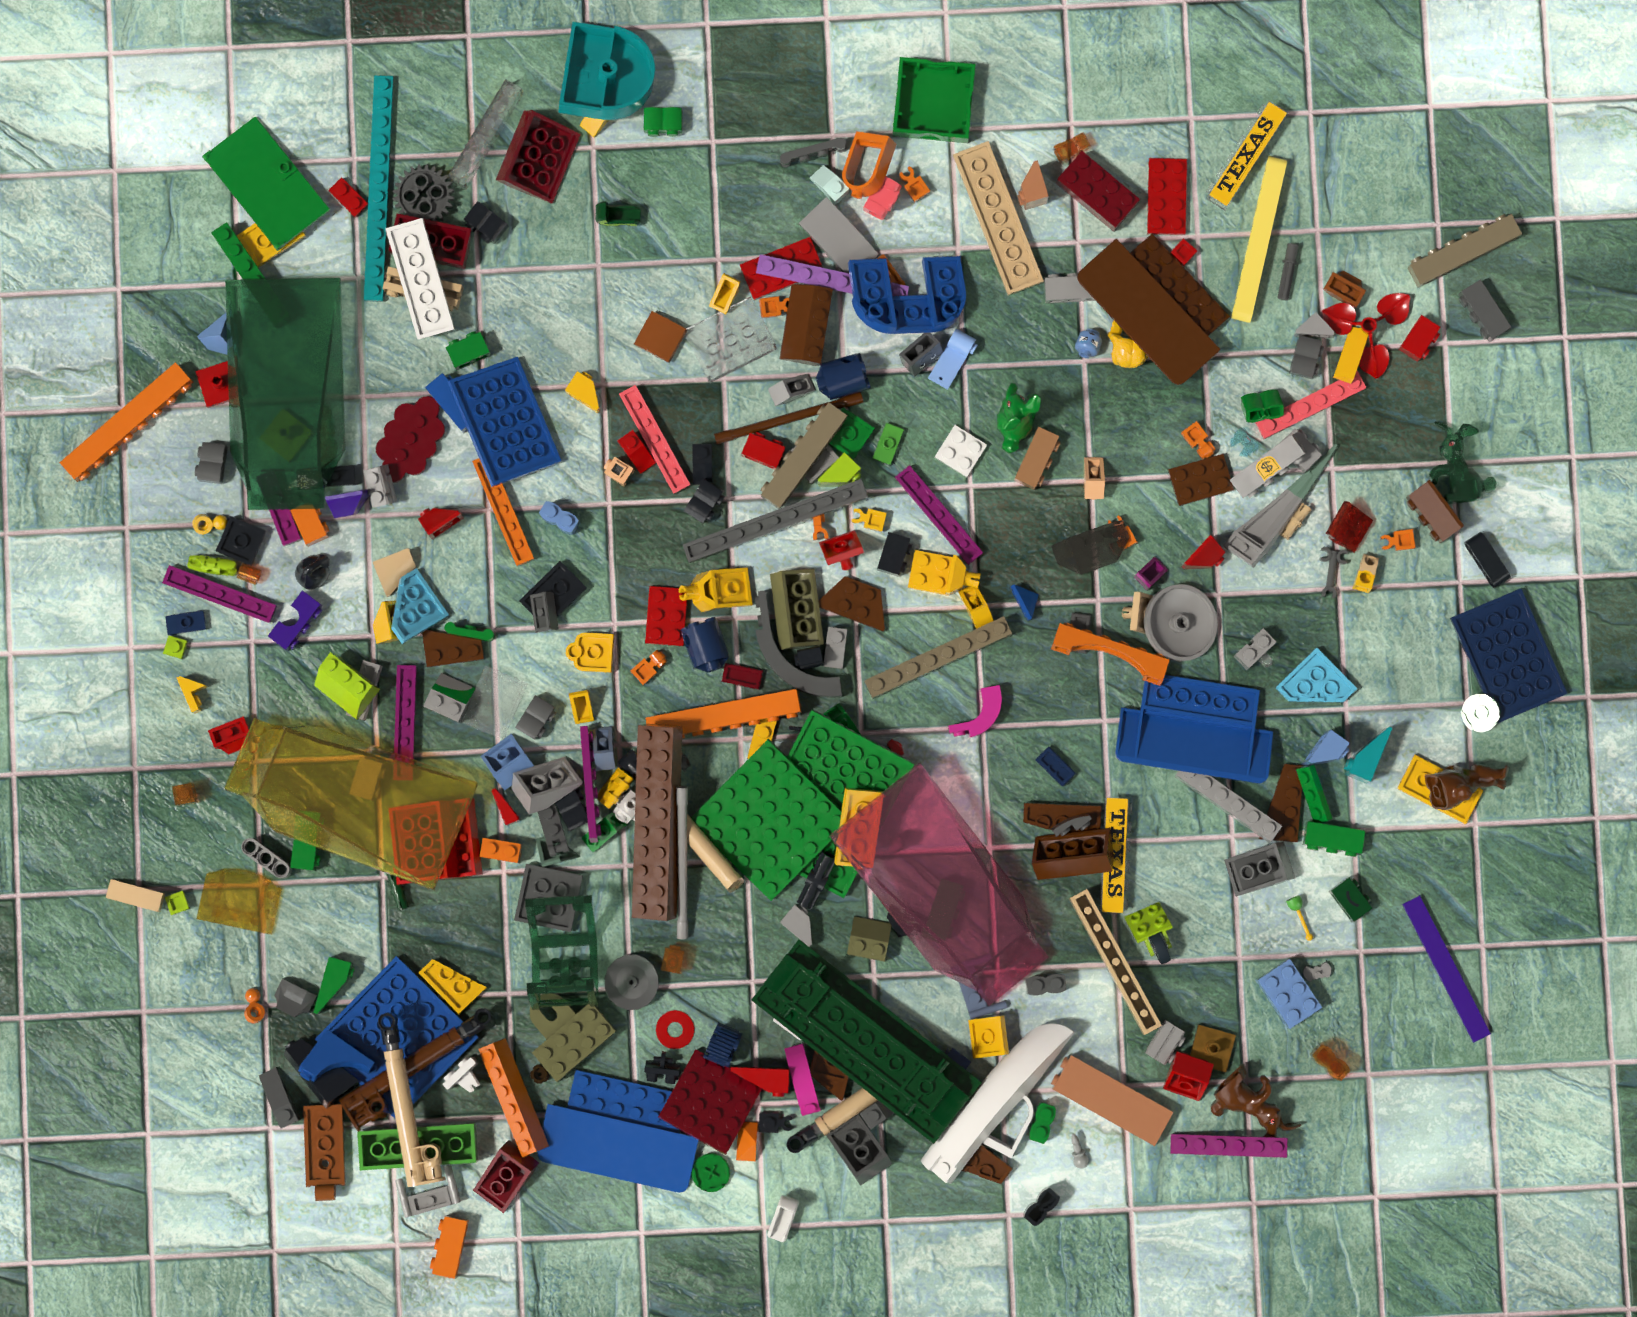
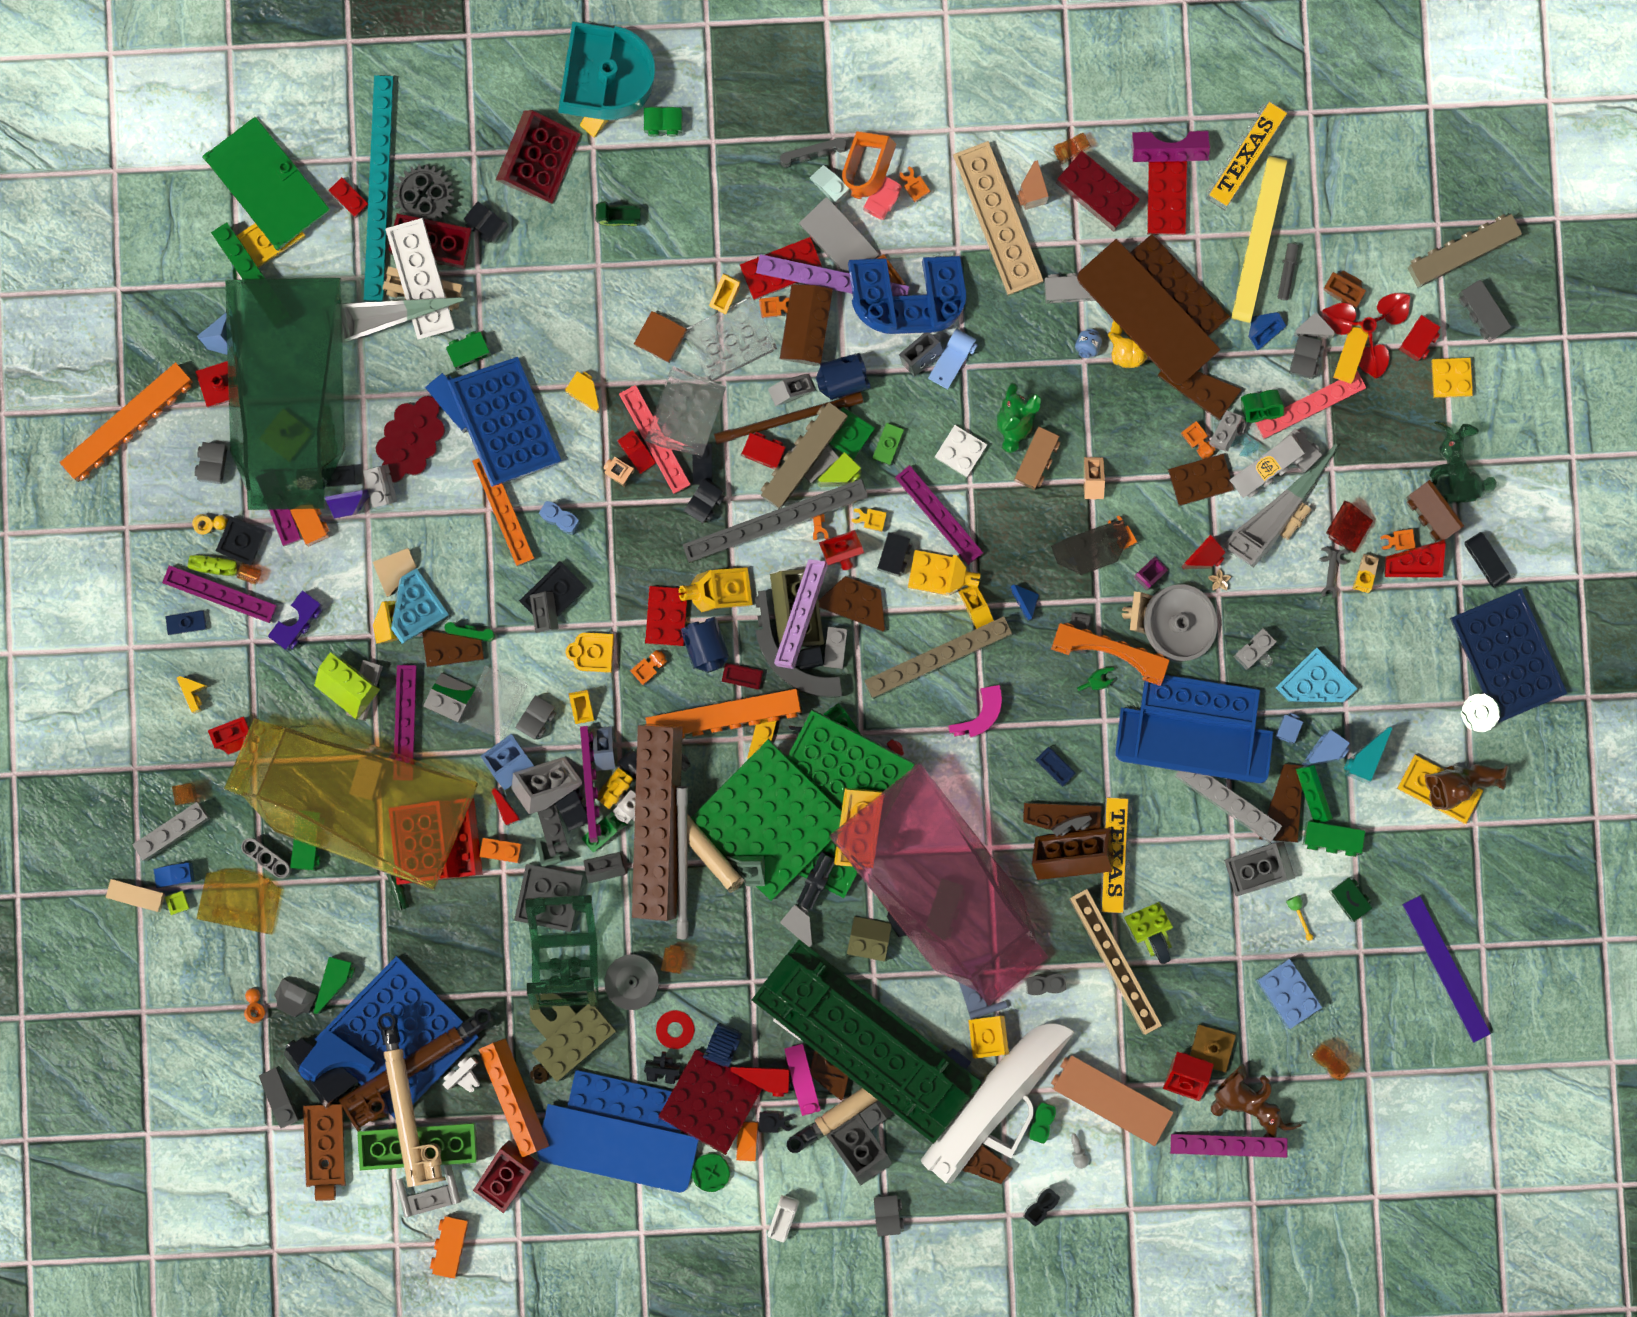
lime plate [163,635,188,659] -> none
black piece [295,554,330,590] -> none
red slope [418,508,464,540] -> none
yellow wing [419,959,487,1015] -> none
clear brick [448,79,523,190] -> none
green tile [892,57,976,144] -> none
light grey brick [1144,1020,1186,1065] -> none
red plate [1170,238,1197,266] -> none
light grey piece [1303,962,1332,982] -> none
none -> light grey brick [132,802,211,861]
none -> blue slope [154,863,195,888]
none -> light grey plate [322,297,467,345]
none -> dark grey slope [583,852,626,883]
none -> clear slope [645,366,726,456]
none -> sand green slope [726,856,765,886]
none -> lavender plate [774,559,828,669]
none -> dark grey brick [873,1194,904,1237]
none -> green hand [1077,667,1115,692]
none -> magenta arch [1131,131,1210,162]
none -> reddish brown wing [1158,371,1242,421]
none -> tan plant [1208,569,1231,591]
none -> light grey plate [1209,410,1246,452]
none -> blue slope [1248,312,1286,350]
none -> medium blue brick [1275,713,1303,744]
none -> red wing [1384,540,1446,578]
none -> yellow plate [1431,358,1473,398]

